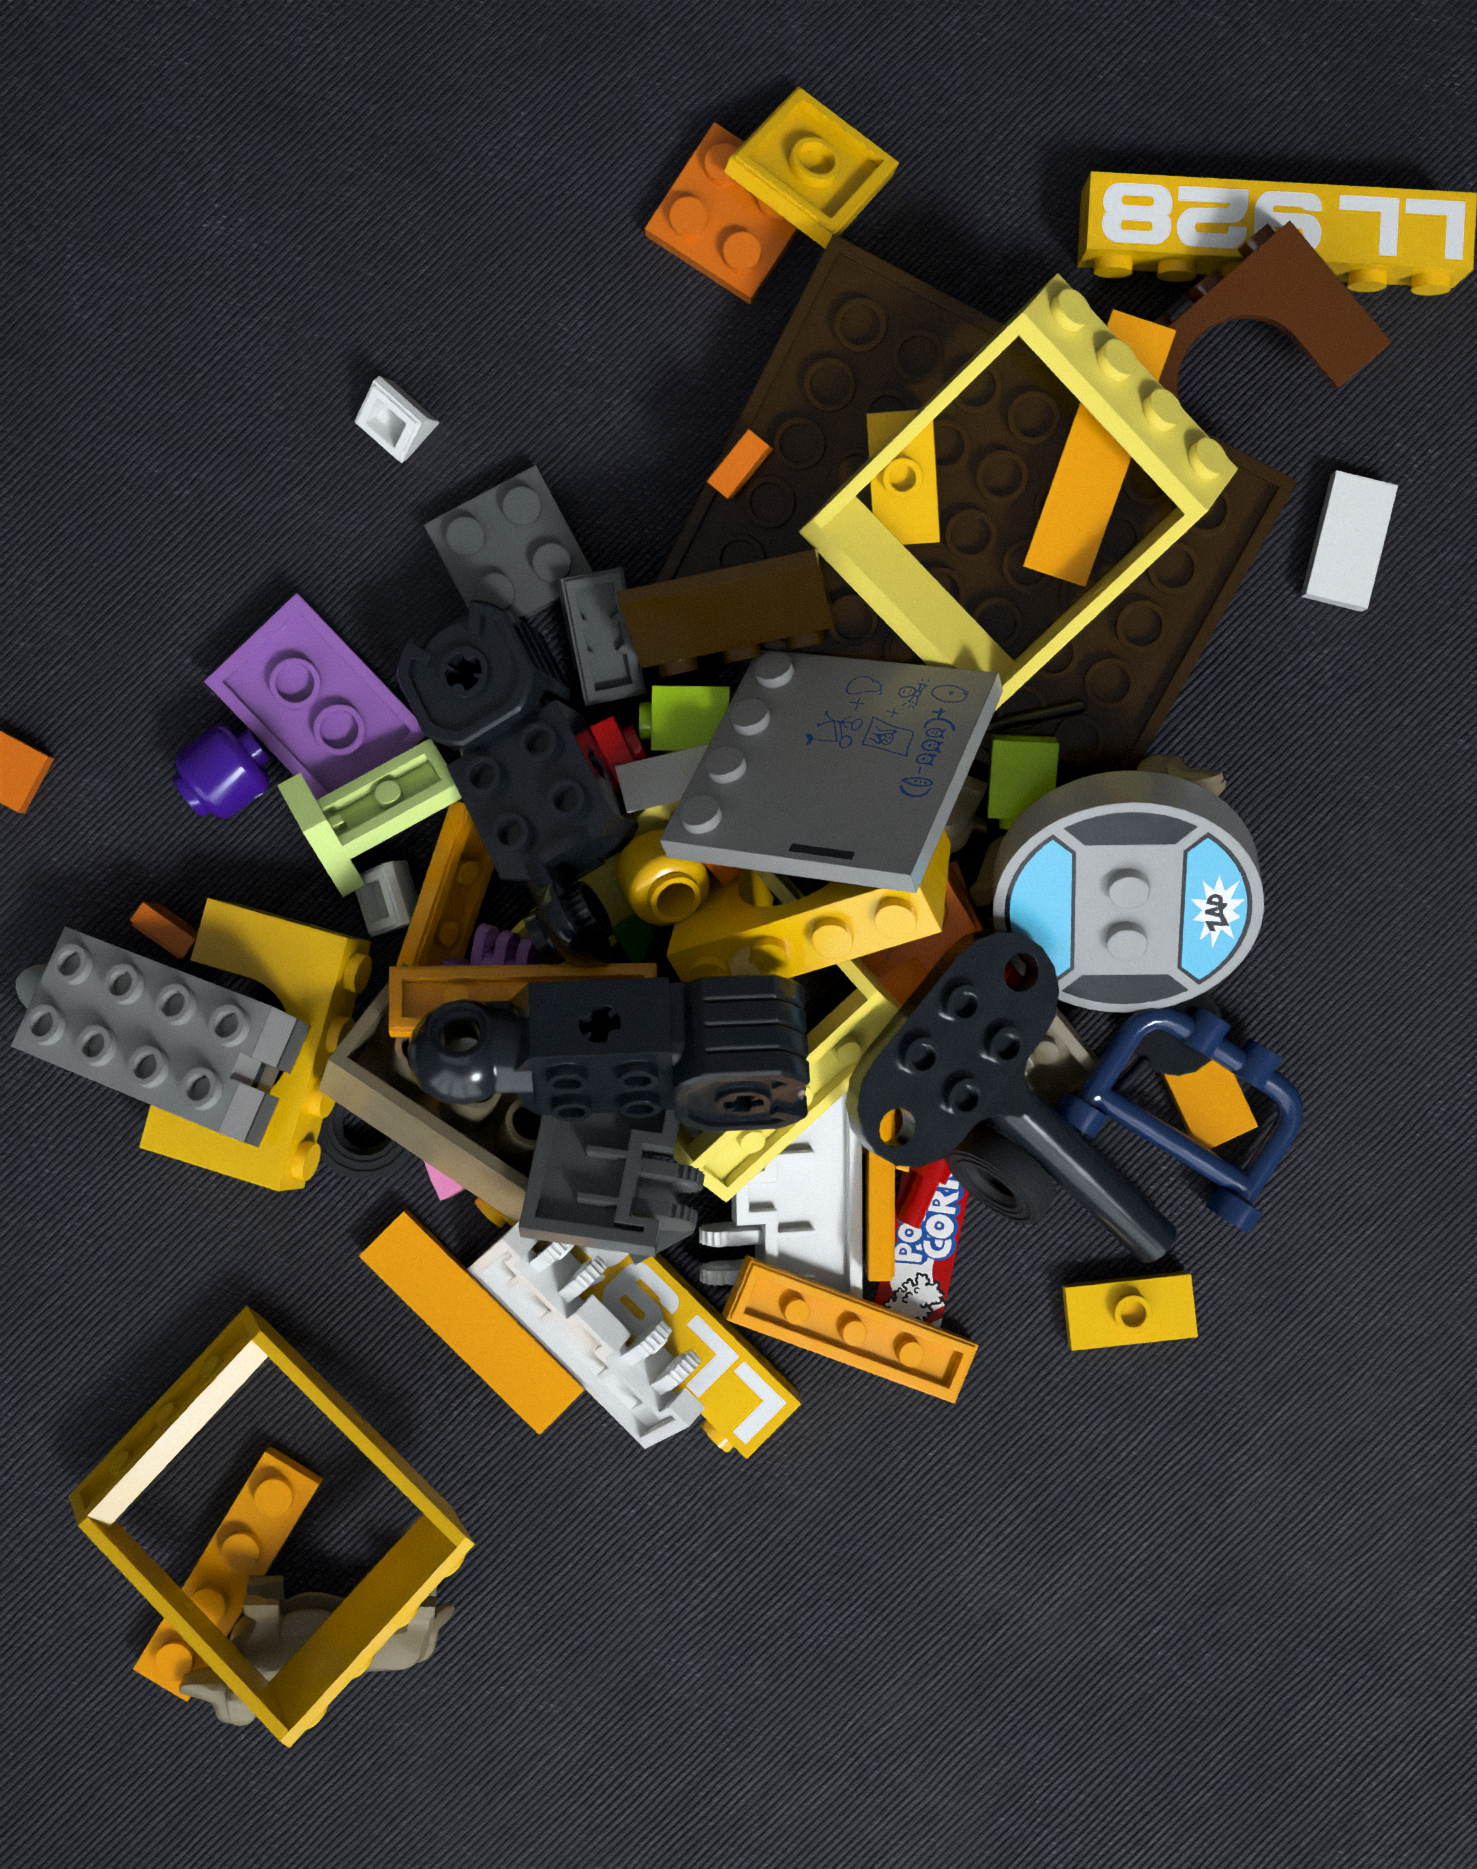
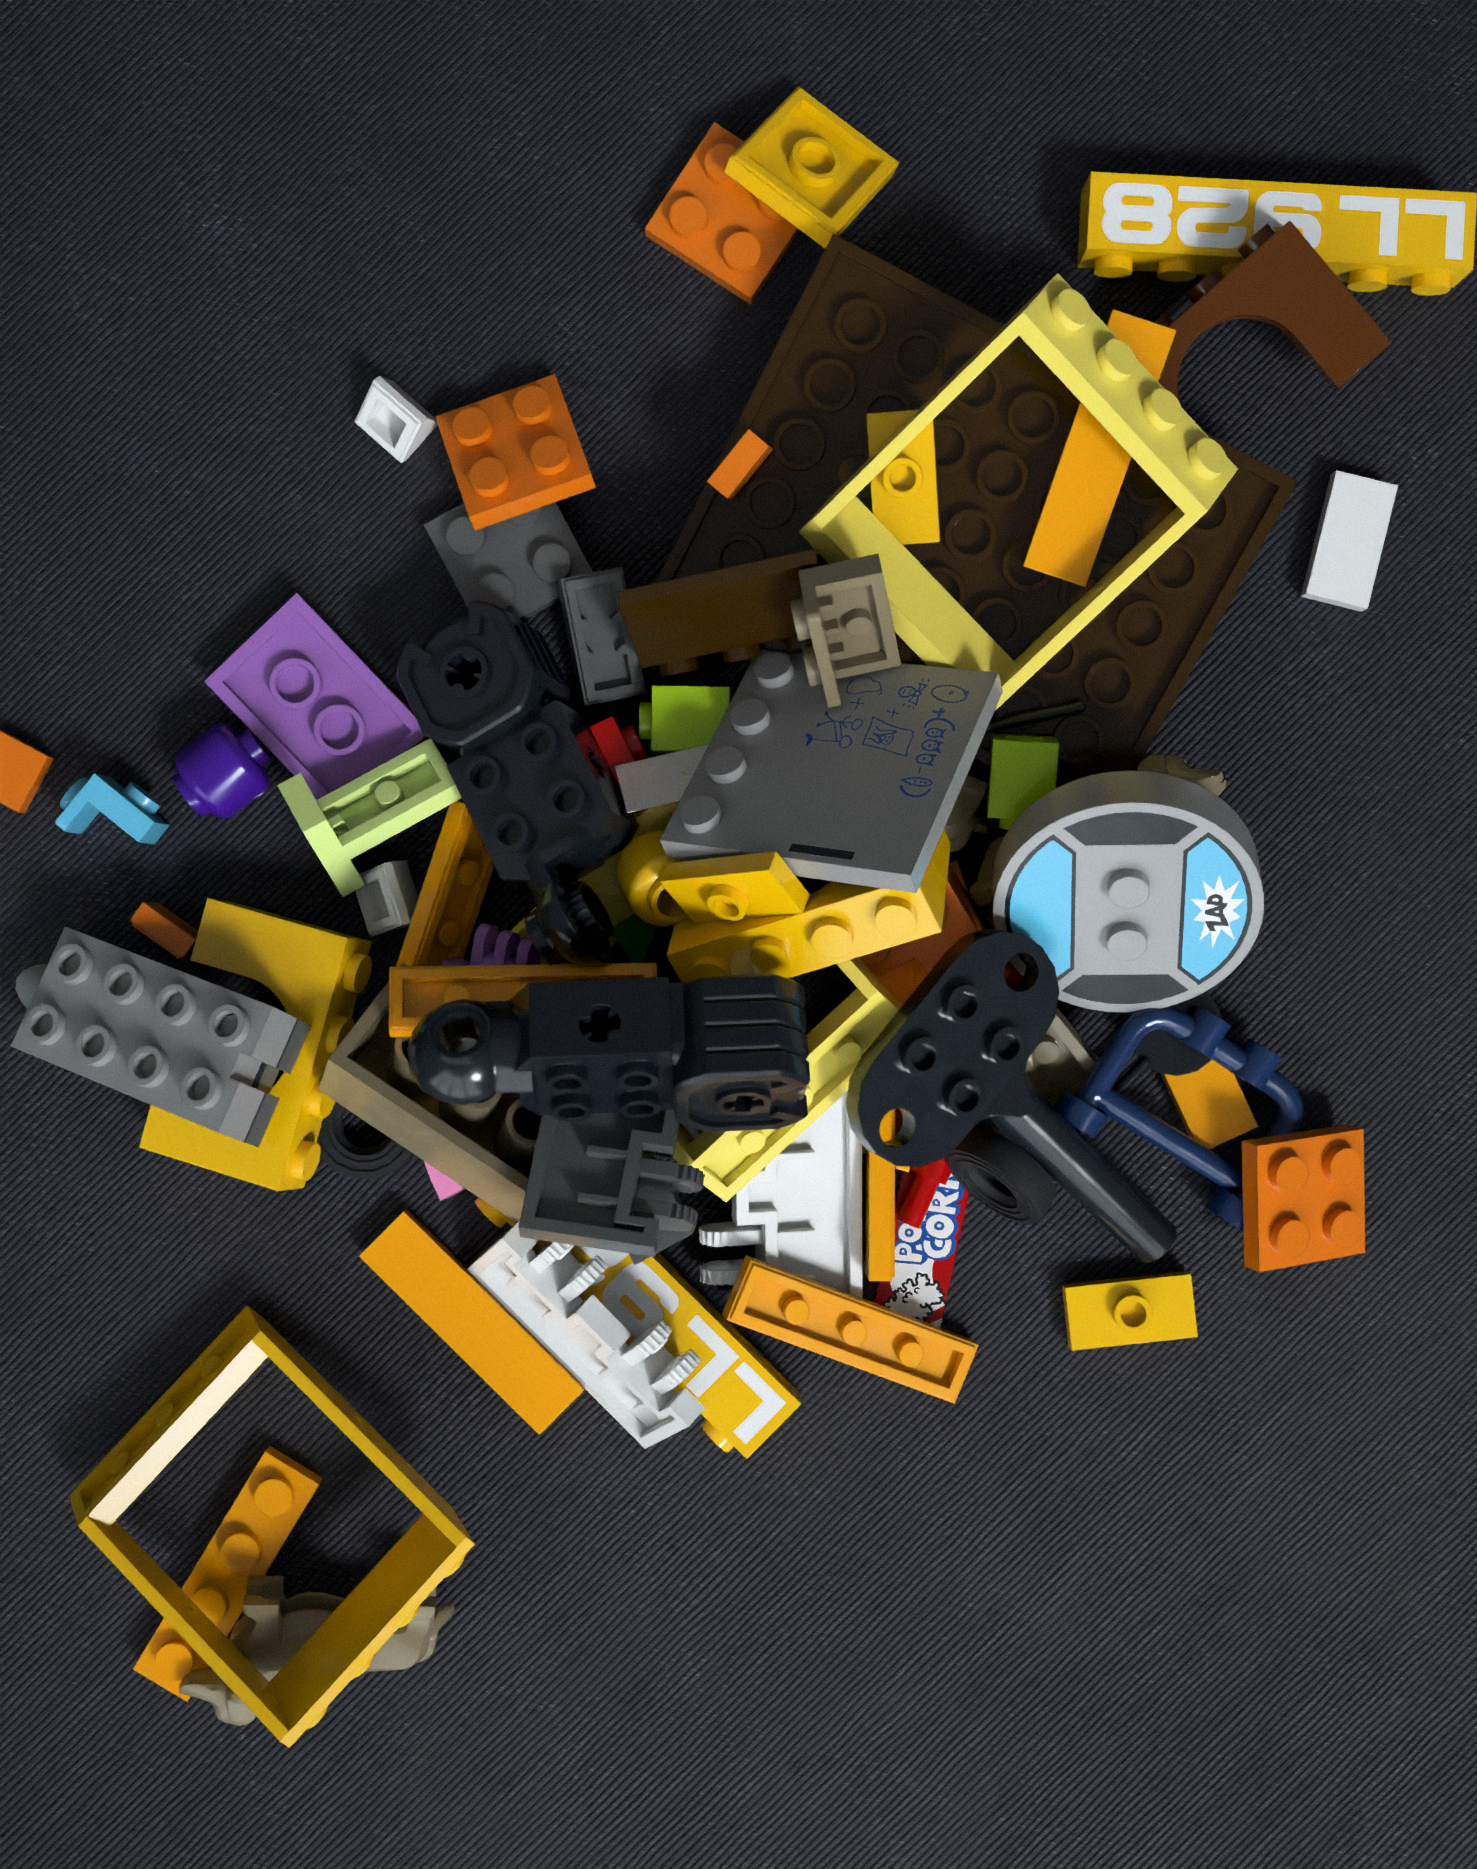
none -> medium azure bracket [55,773,170,845]
none -> orange plate [435,374,596,531]
none -> yellow plate [659,851,810,923]
none -> dark tan bracket [791,553,902,708]
none -> orange plate [1242,1124,1365,1272]

